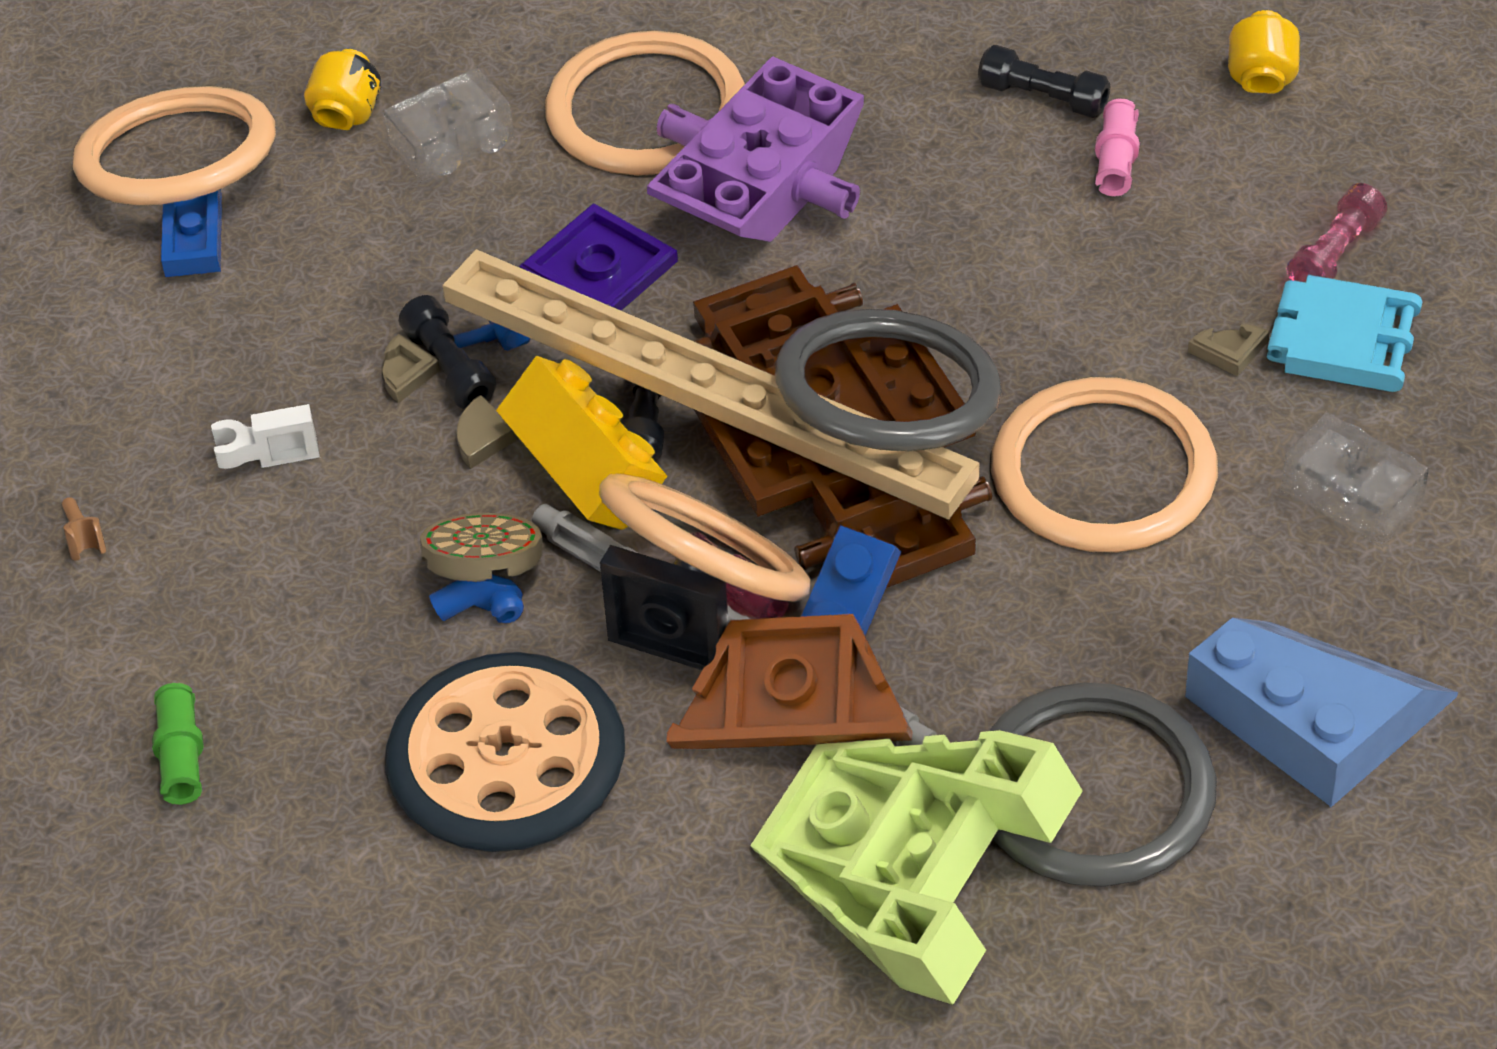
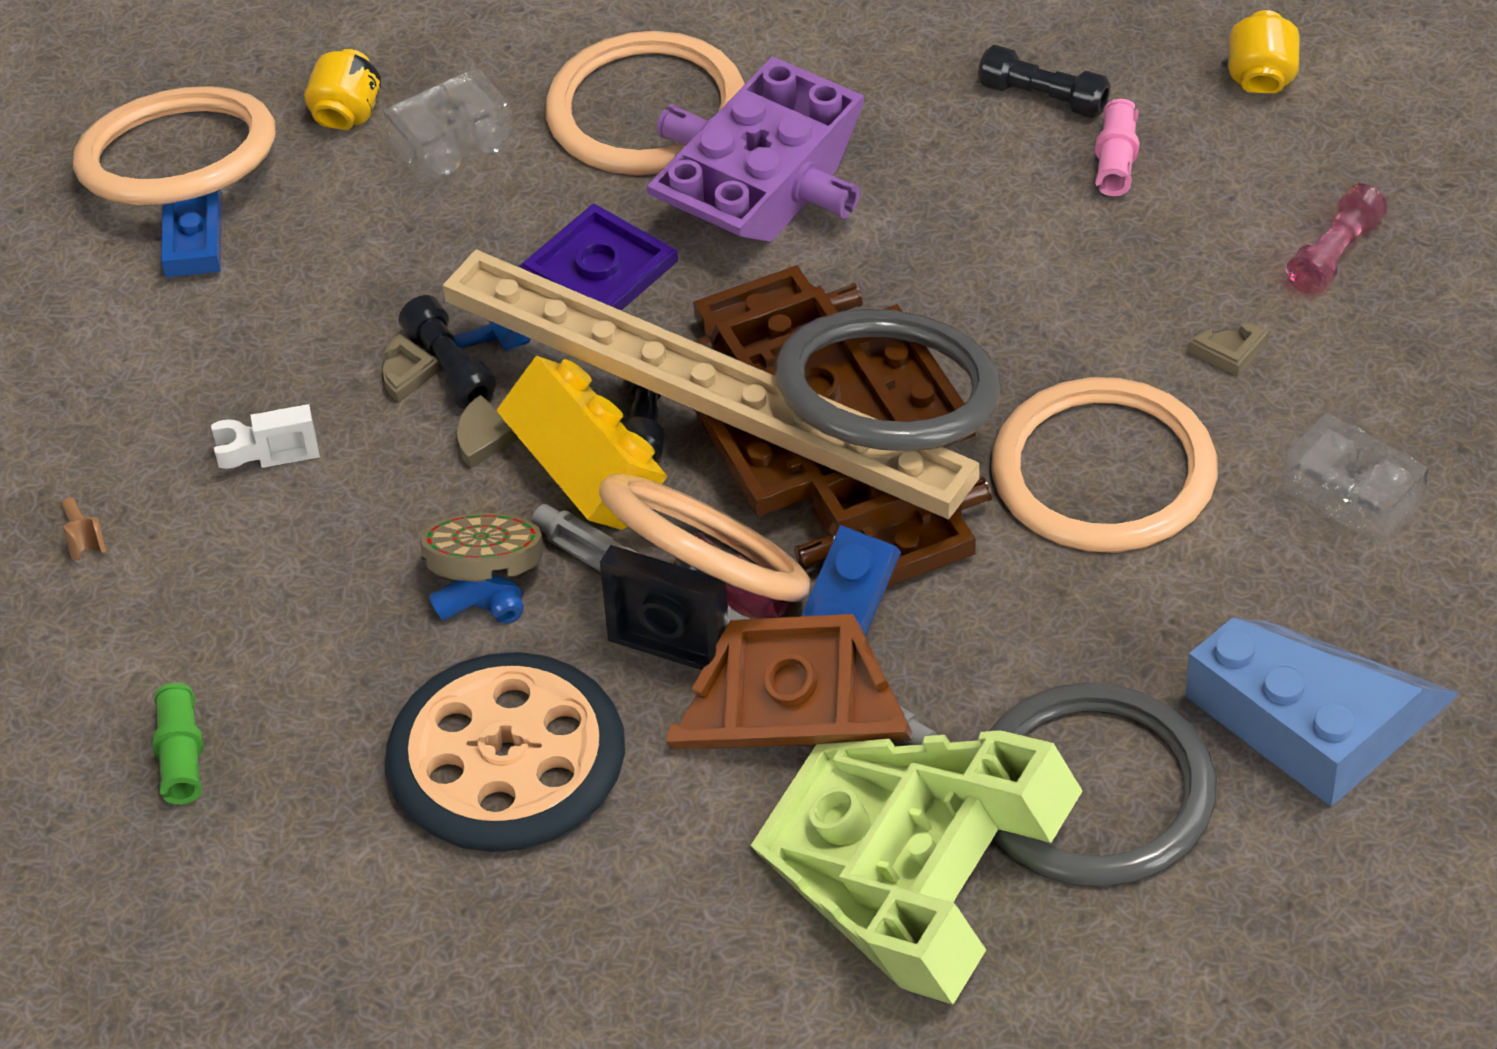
medium azure plate [1267,275,1422,392] -> none

